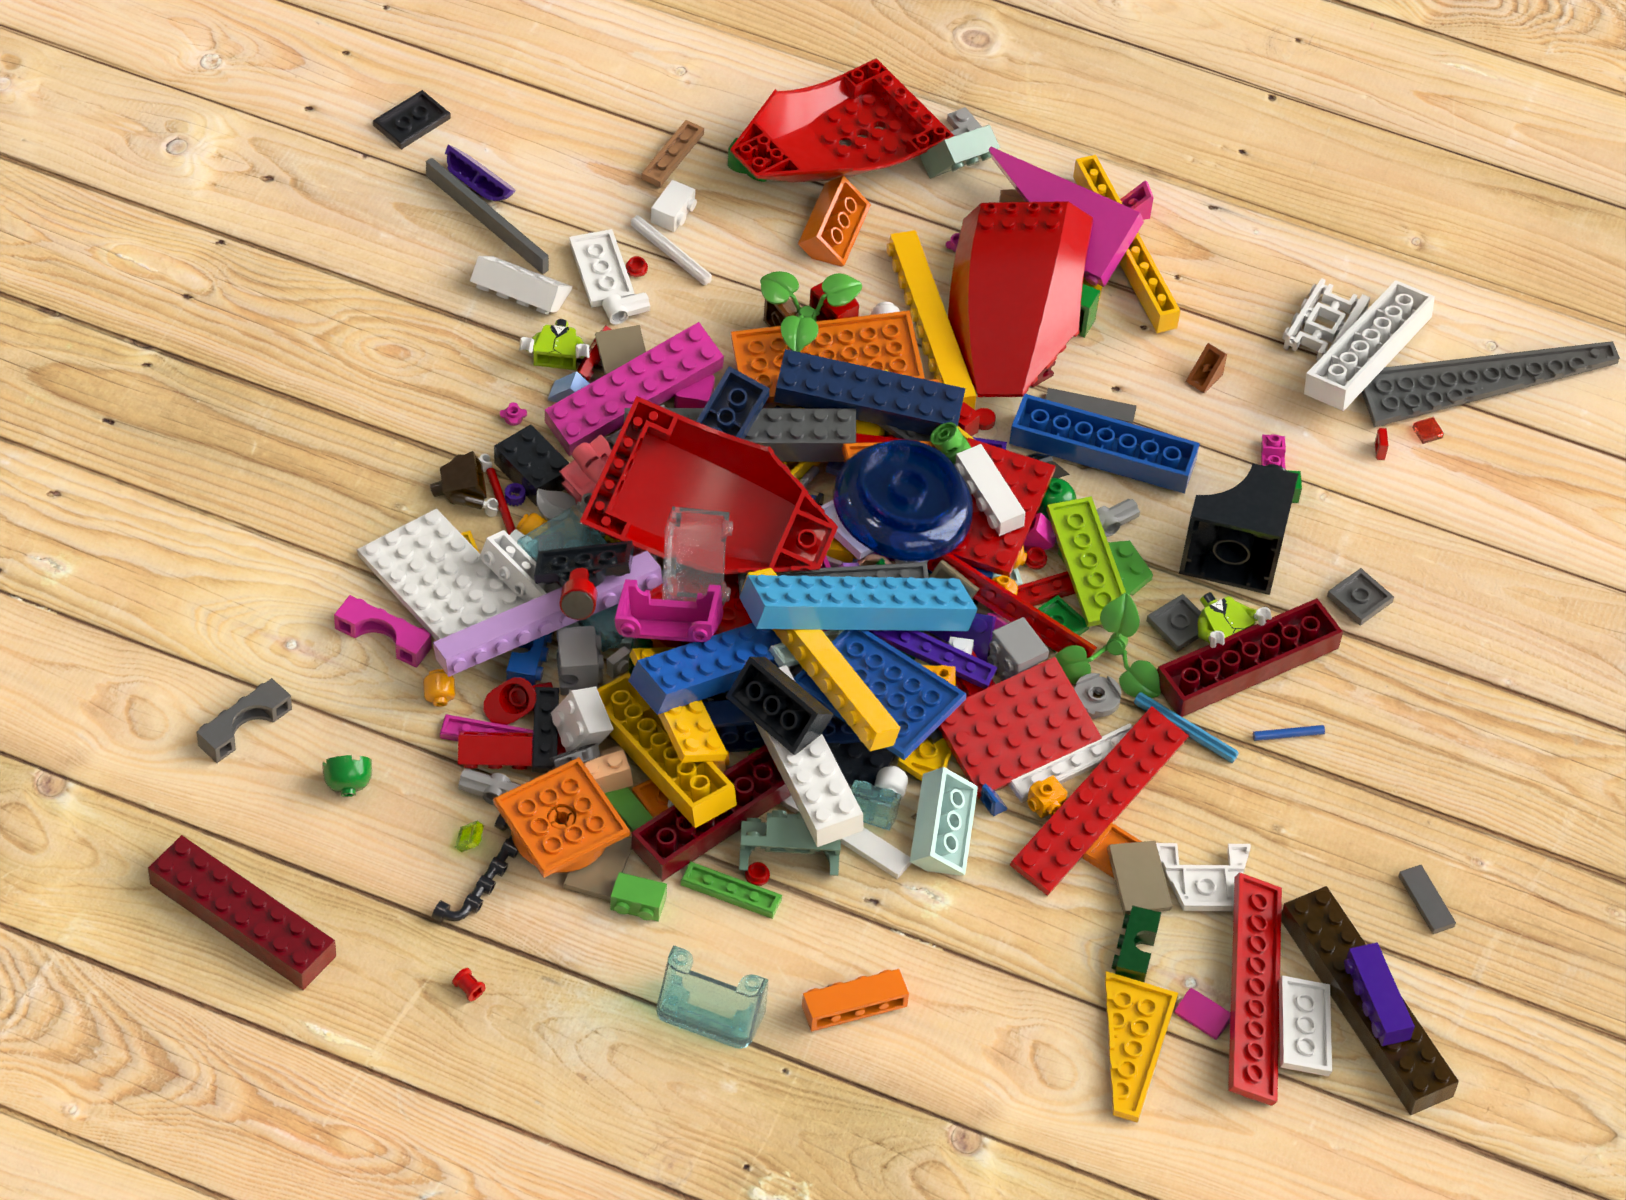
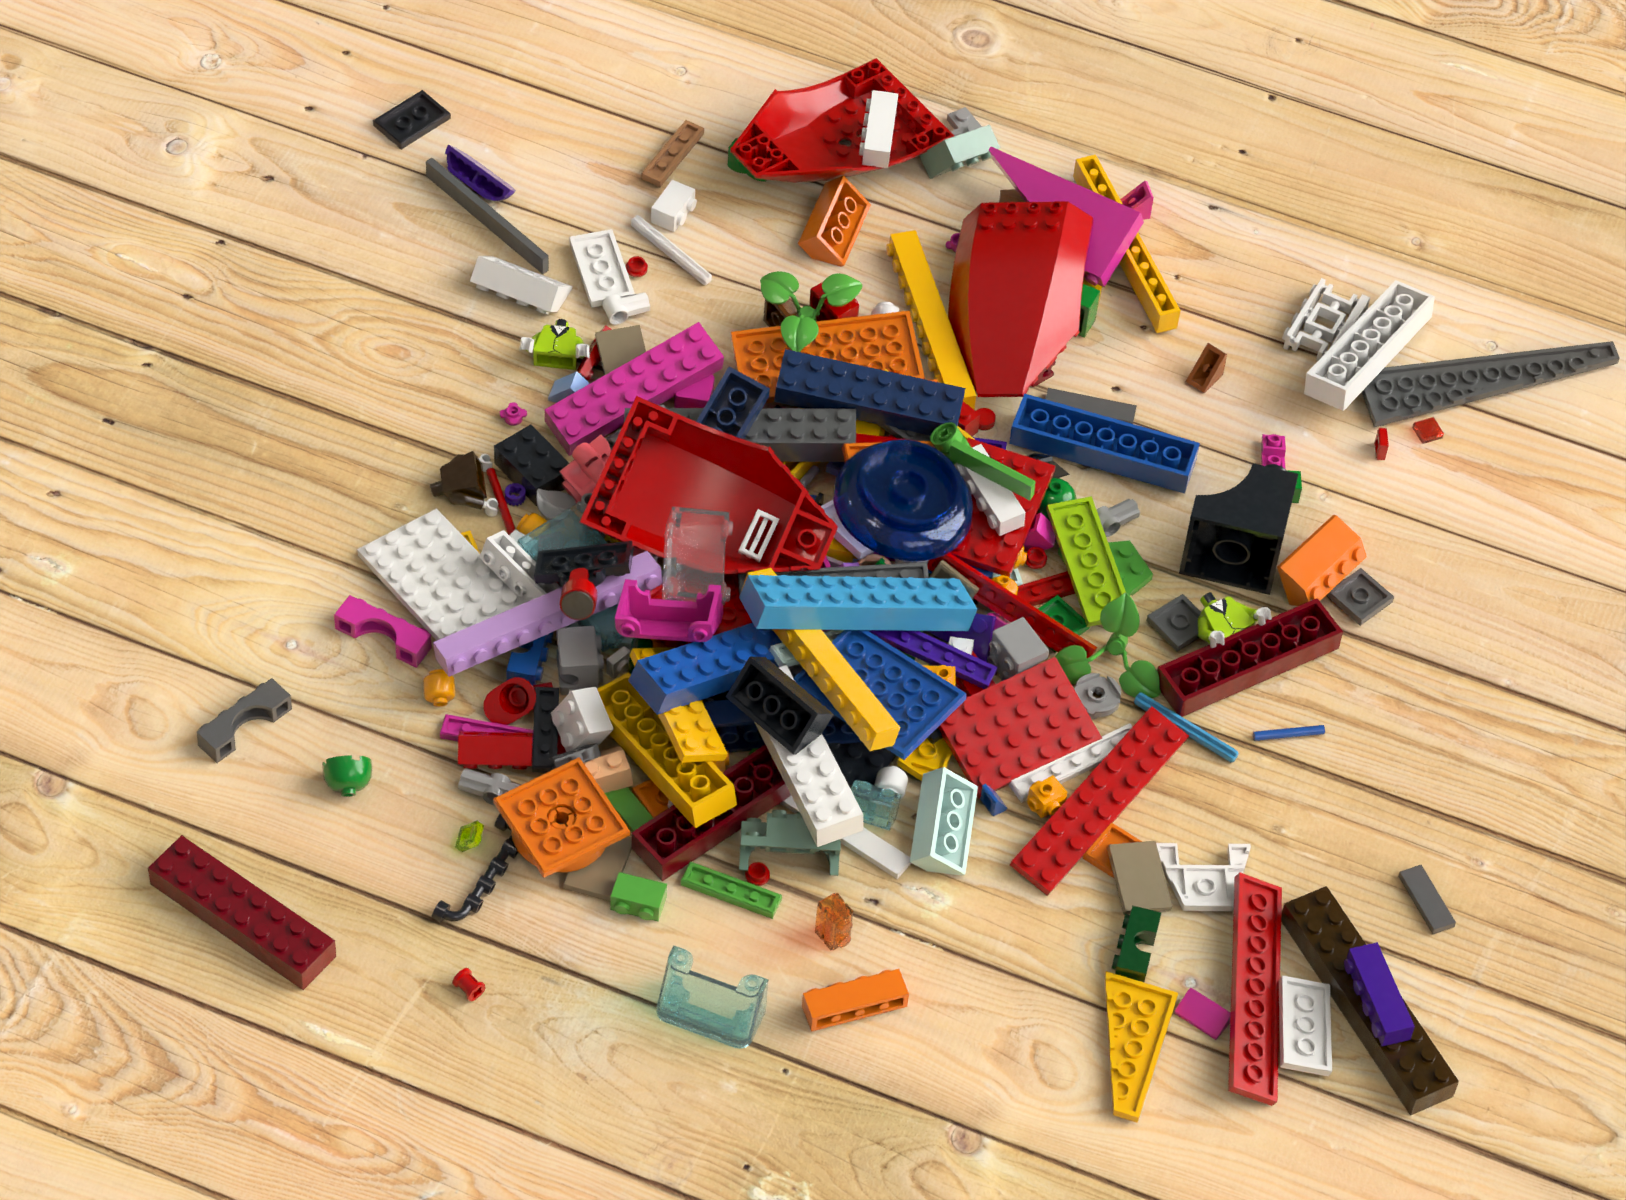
none -> white tile [738,509,779,562]
none -> clear orange brick [815,893,853,950]
none -> white brick [859,90,898,168]
none -> bright green tile [949,440,1036,501]
none -> orange slope [1277,515,1367,606]

